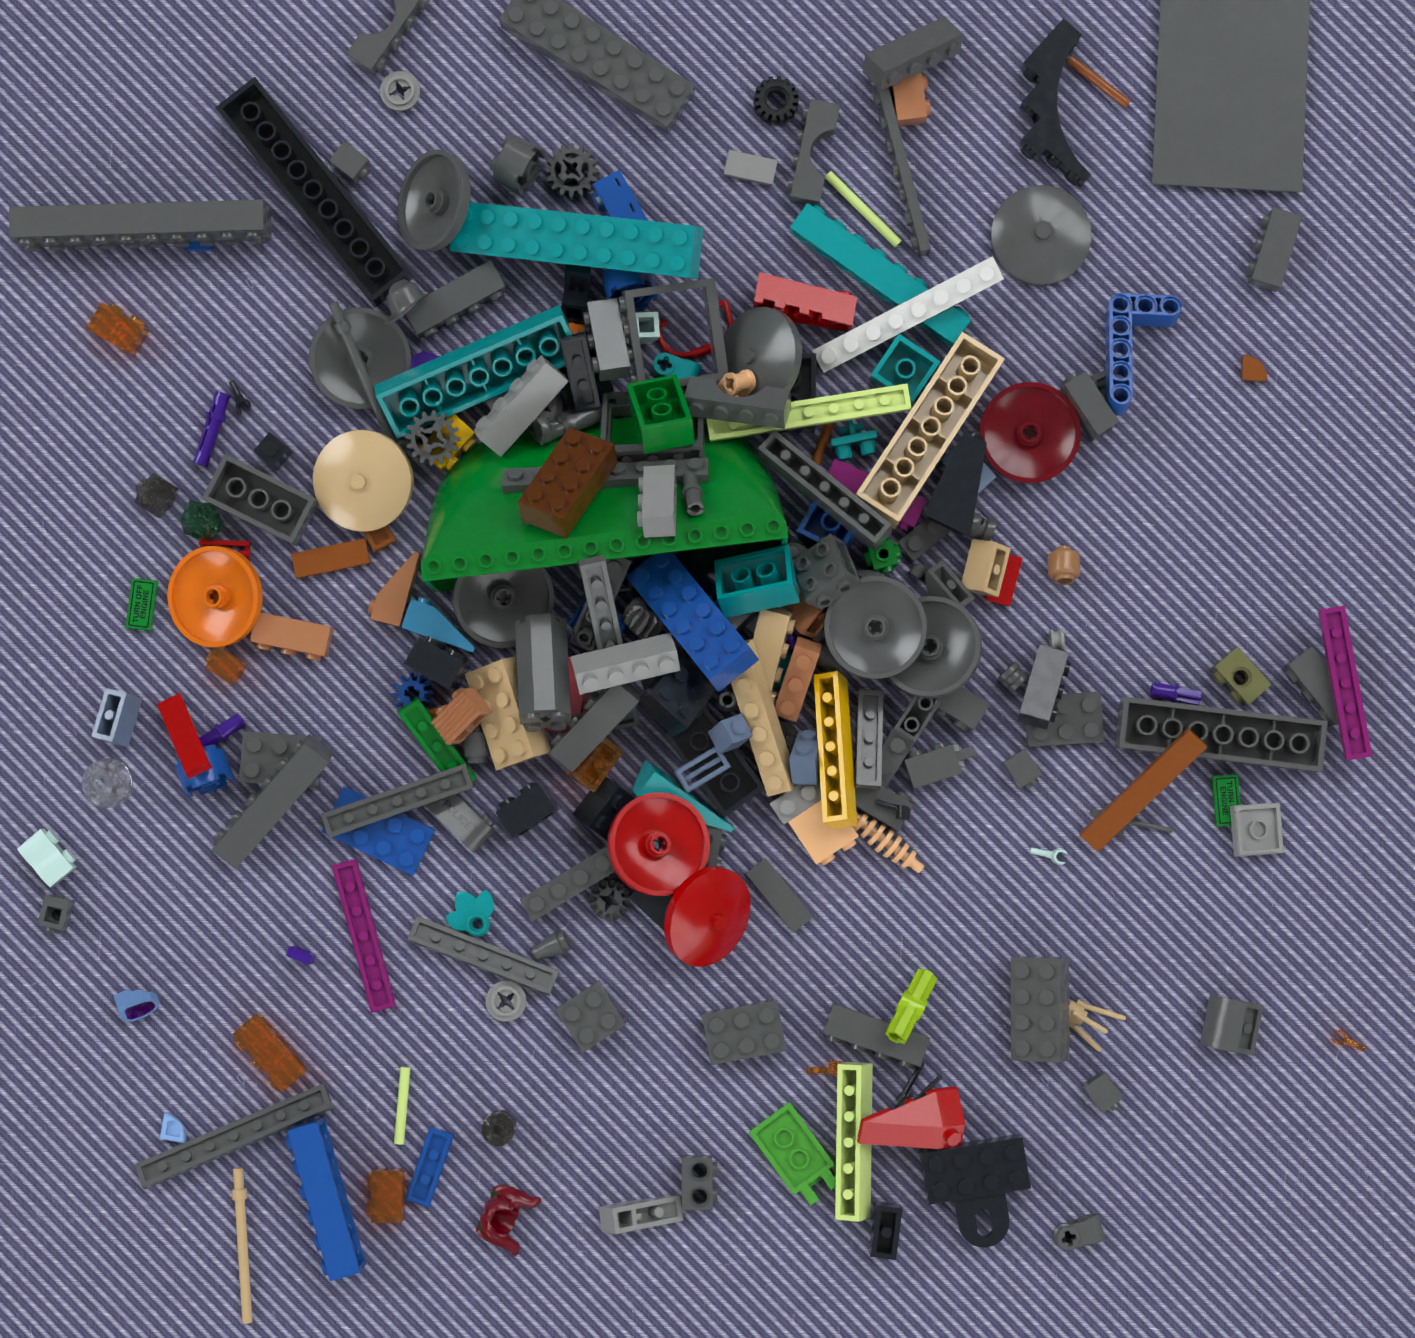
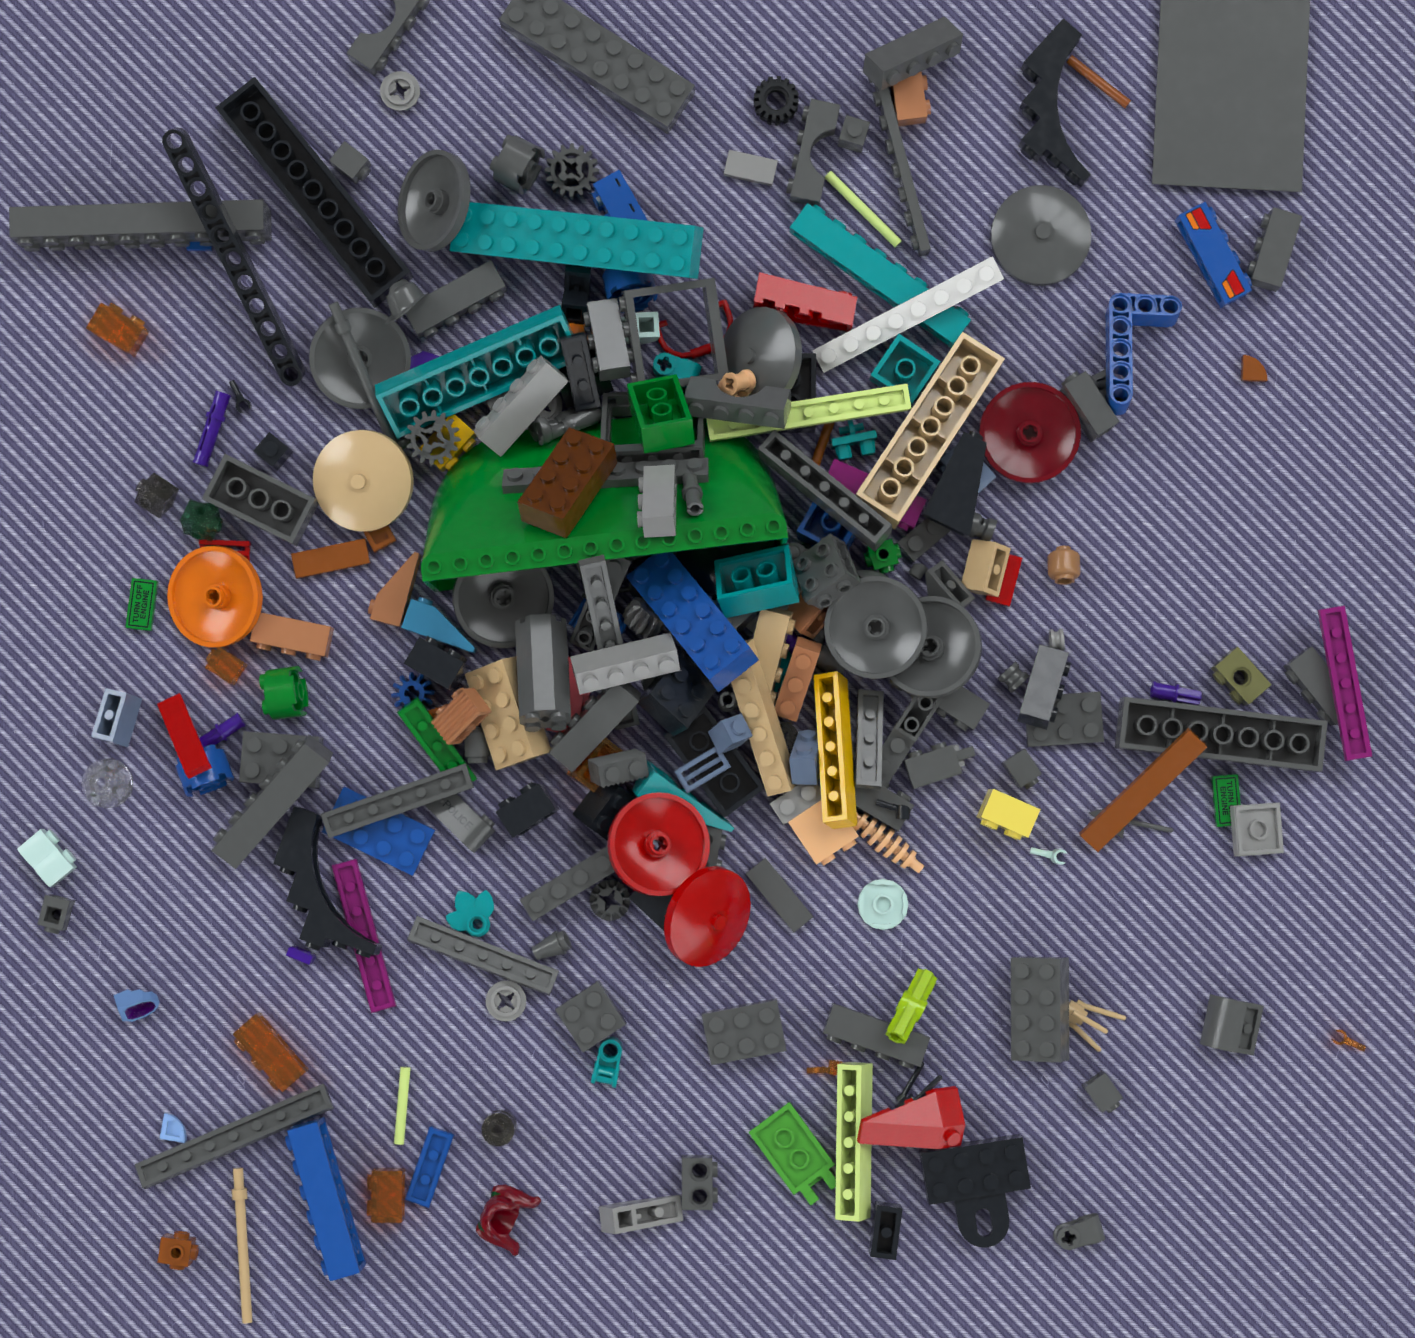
none -> dark orange brick [157,1231,199,1270]
none -> black beam [162,127,305,386]
none -> green brick [259,666,308,720]
none -> black arch [273,806,382,958]
none -> dark grey brick [588,748,649,788]
none -> teal piece [591,1037,623,1088]
none -> dark grey brick [838,115,870,153]
none -> light aqua tile [857,879,908,930]
none -> light yellow brick [976,789,1041,840]
none -> blue brick [1174,202,1252,309]

